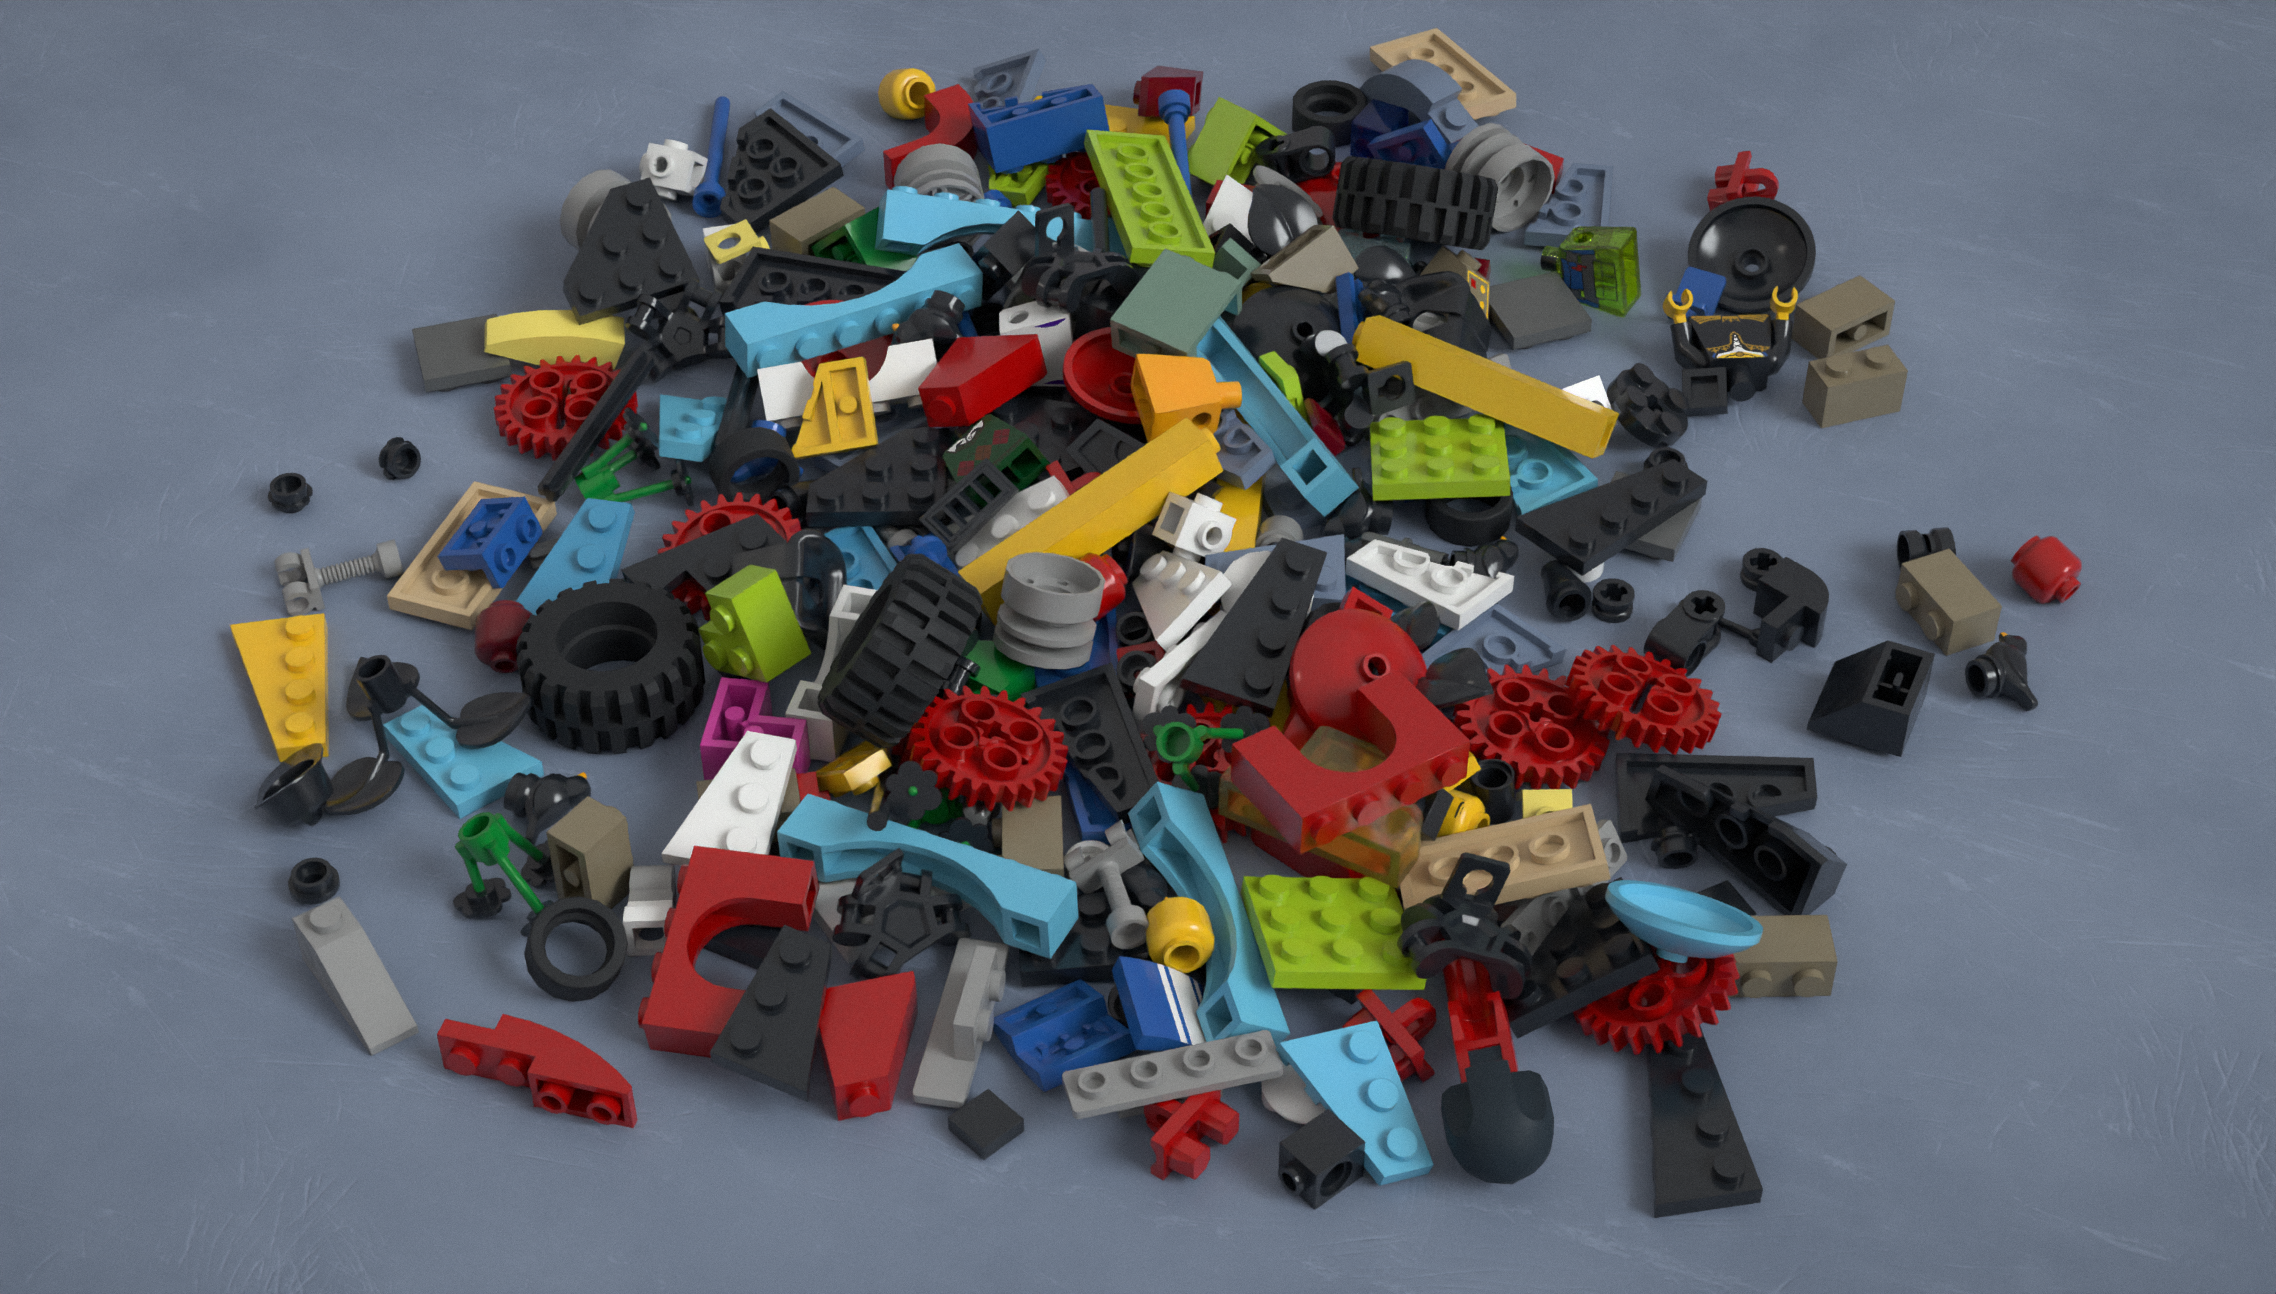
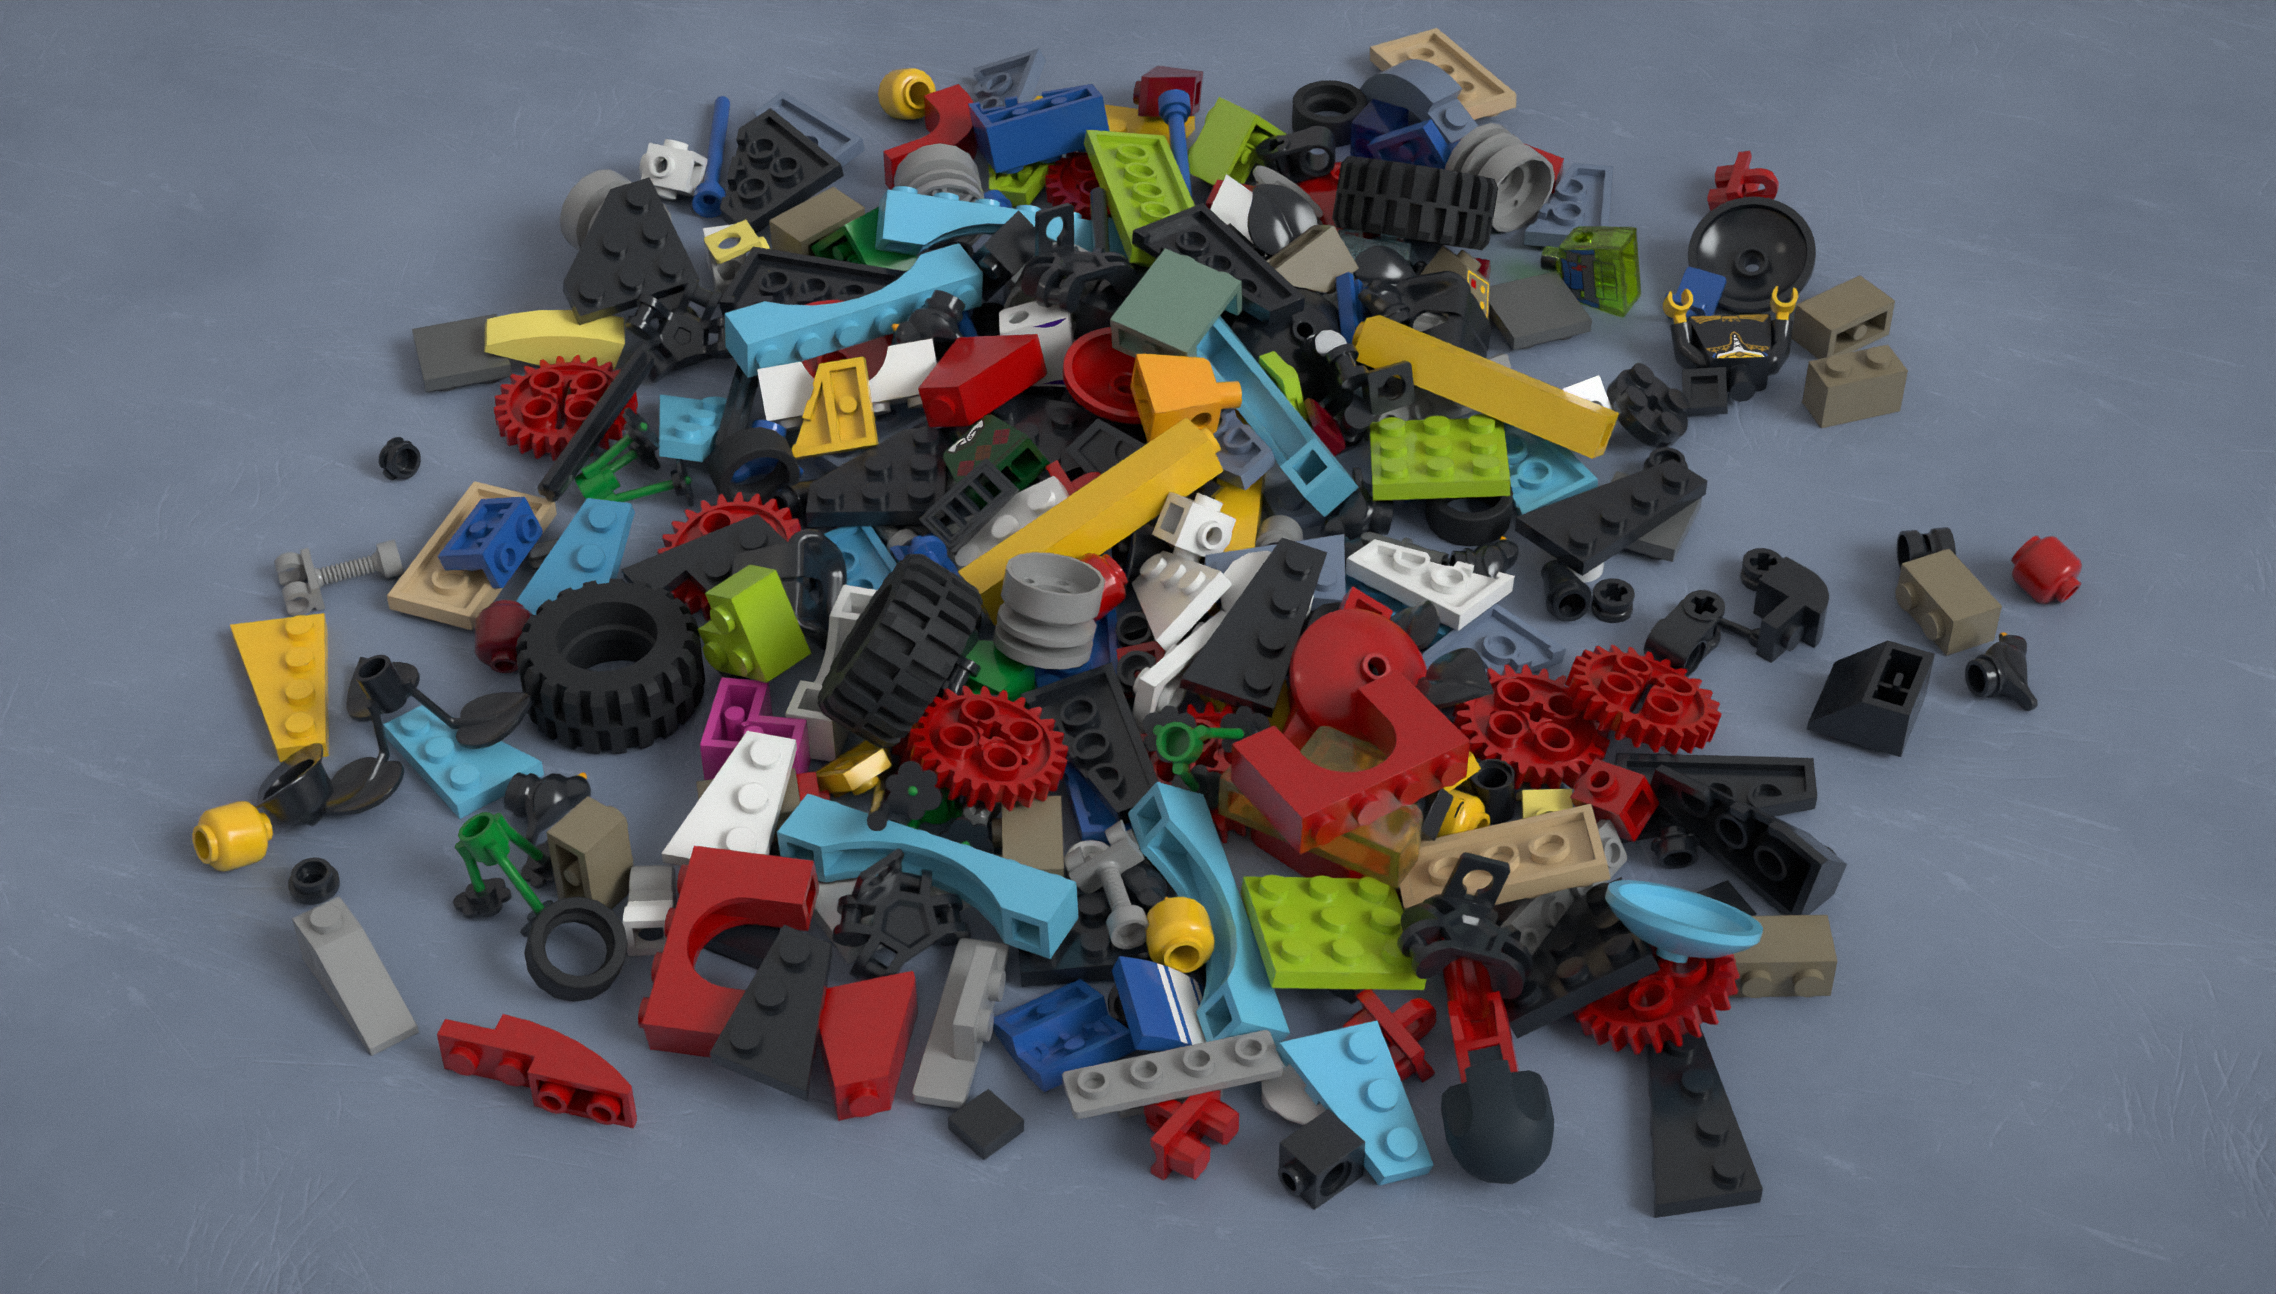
black plate [268,473,313,513] -> none
none -> yellow head [192,801,273,871]
none -> black wing [1132,203,1305,325]
none -> red brick [1570,758,1659,842]

